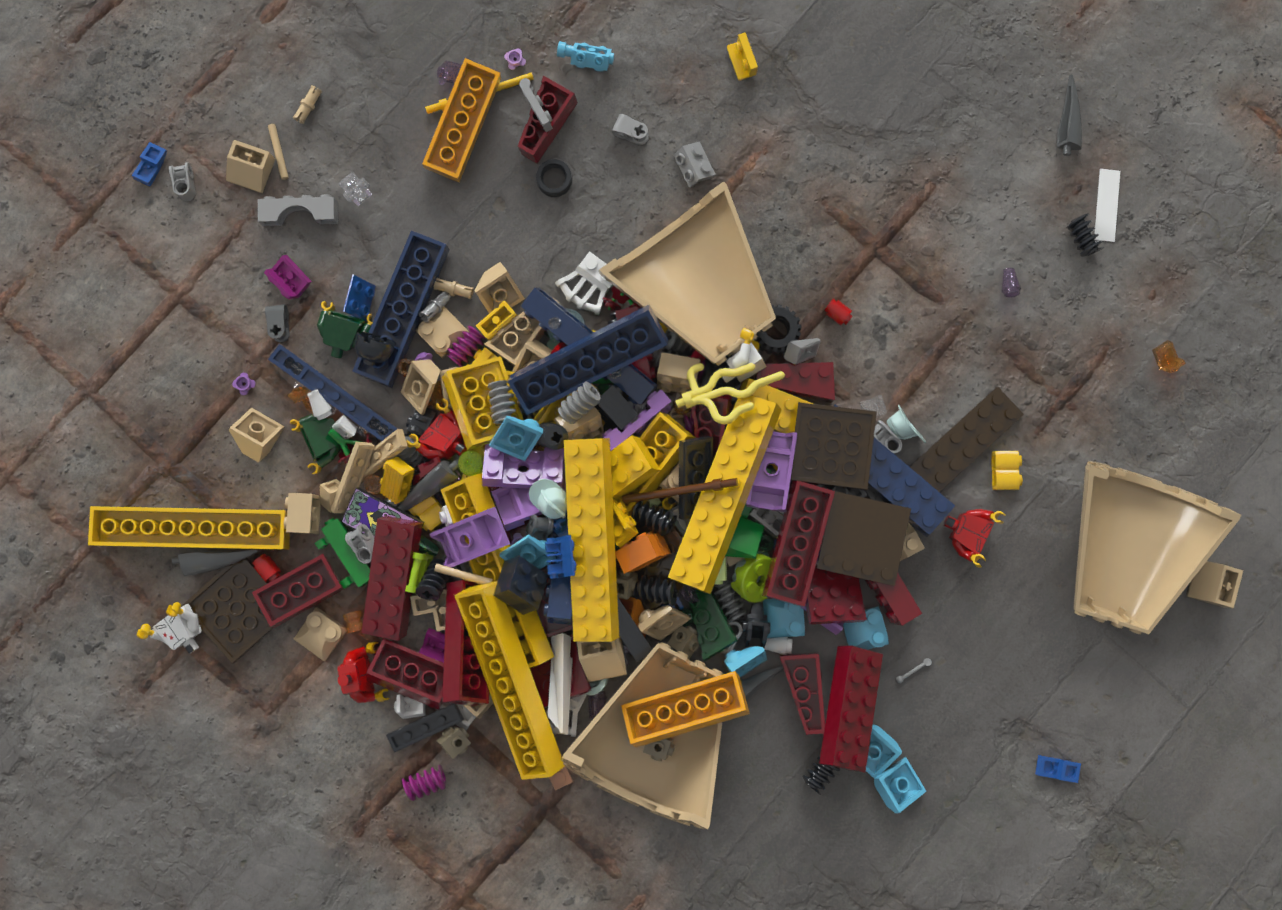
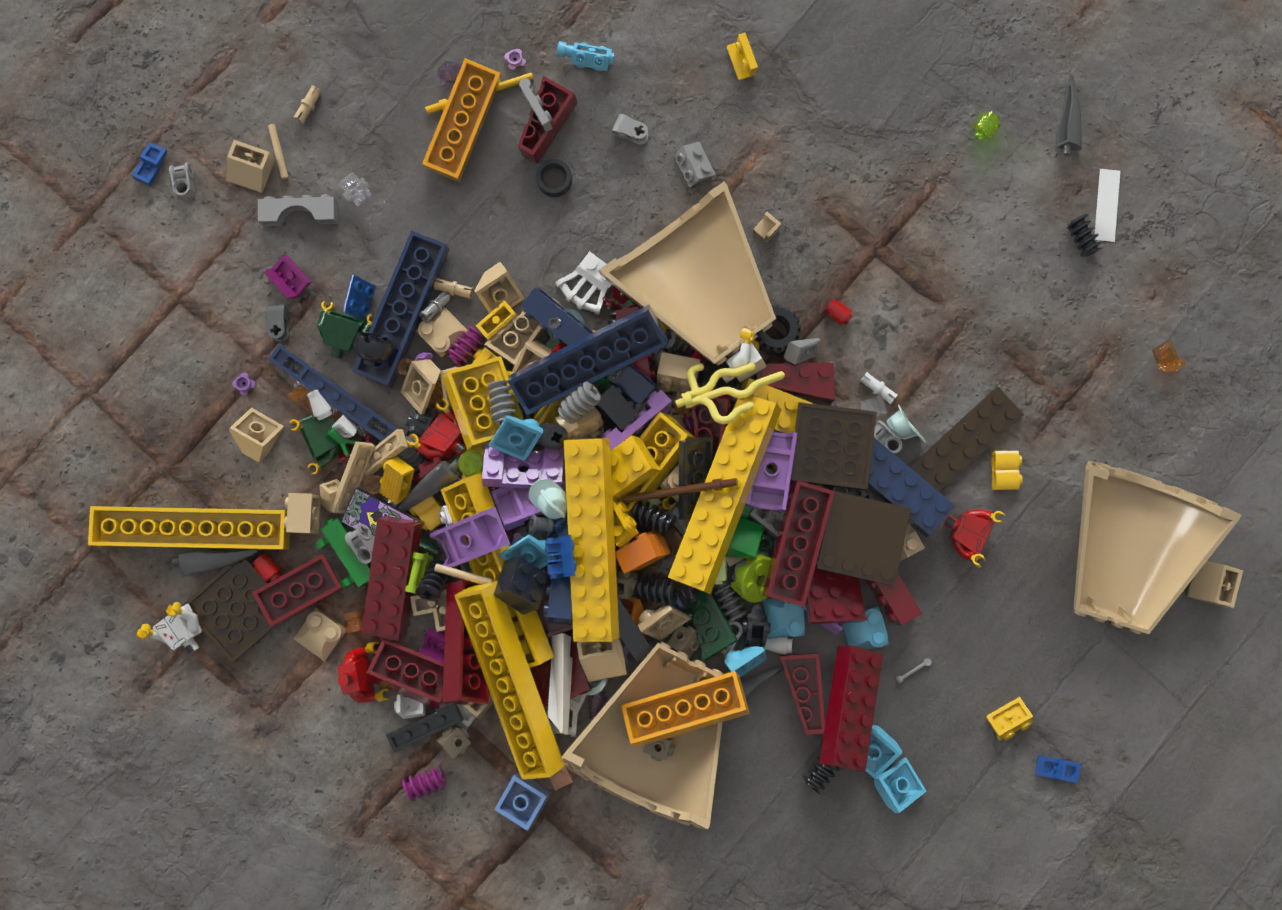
clear purple cone [1002,268,1021,297] -> none
none -> medium blue brick [494,772,552,831]
none -> tan panel [753,212,781,243]
none -> white pin [860,372,898,404]
none -> clear neon green head [972,110,1001,140]
none -> yellow bracket [986,697,1033,741]

